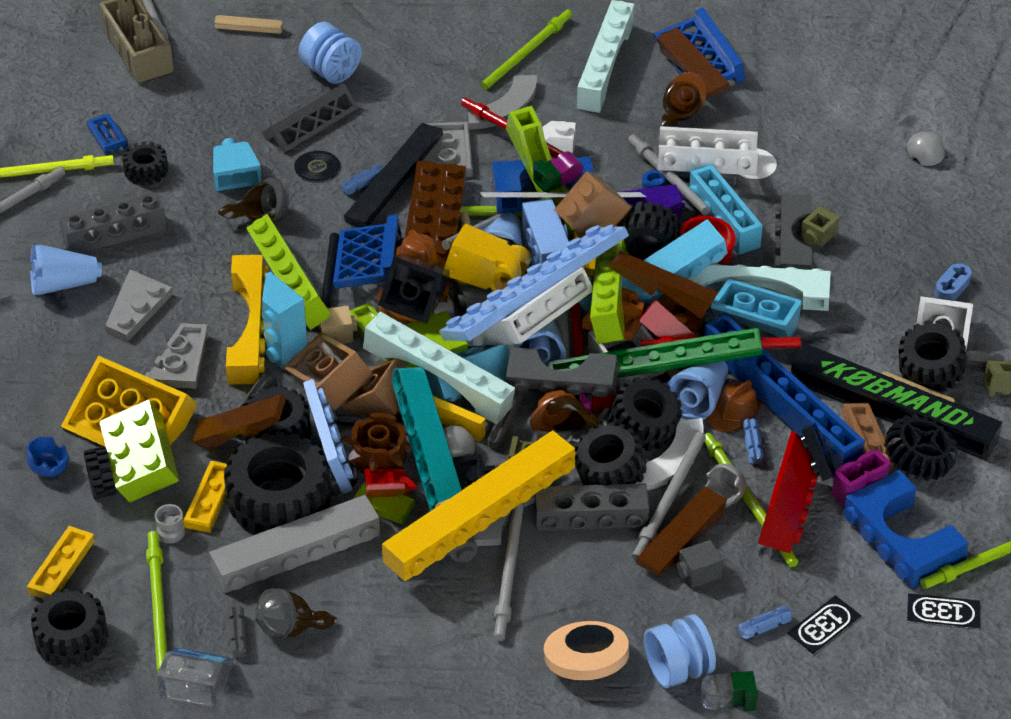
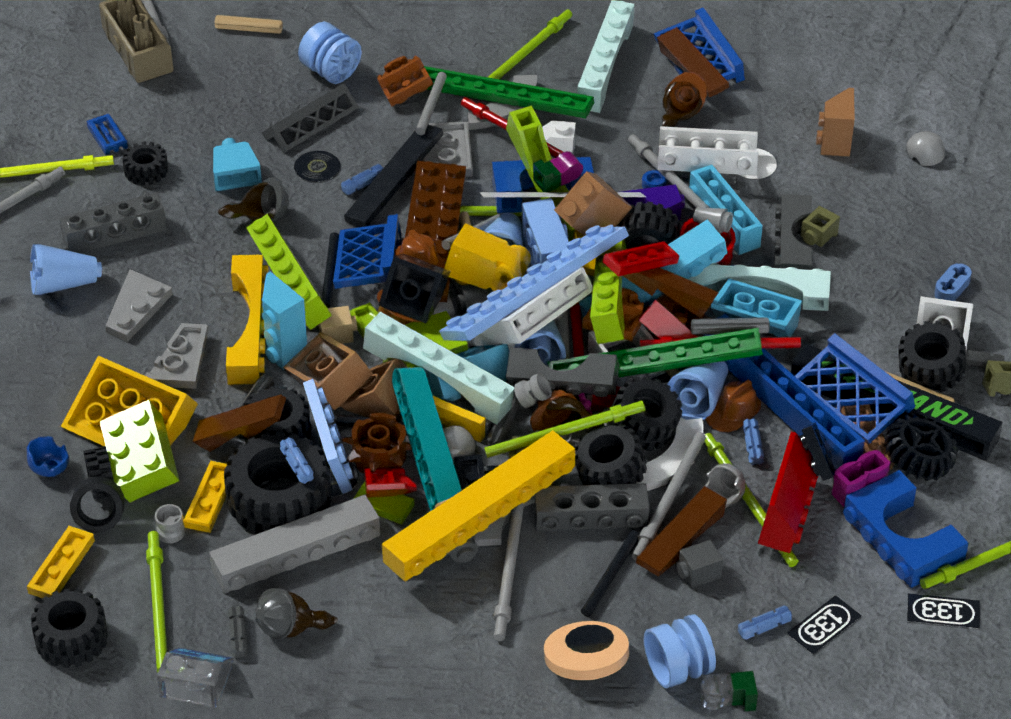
none -> black tyre [70,476,125,533]
none -> medium blue axle [280,438,314,484]
none -> dark orange slope [377,56,434,106]
none -> light grey bar [415,72,447,135]
none -> green tile [424,66,595,119]
none -> lime bar [484,401,645,458]
none -> light grey wheel [514,373,552,408]
none -> black bar [581,530,640,617]
none -> red tile [602,241,680,277]
none -> dark grey axle [691,317,770,335]
none -> light grey cone [693,207,733,234]
none -> blue fence [795,333,915,445]
none -> medium nougat slope [816,88,855,157]

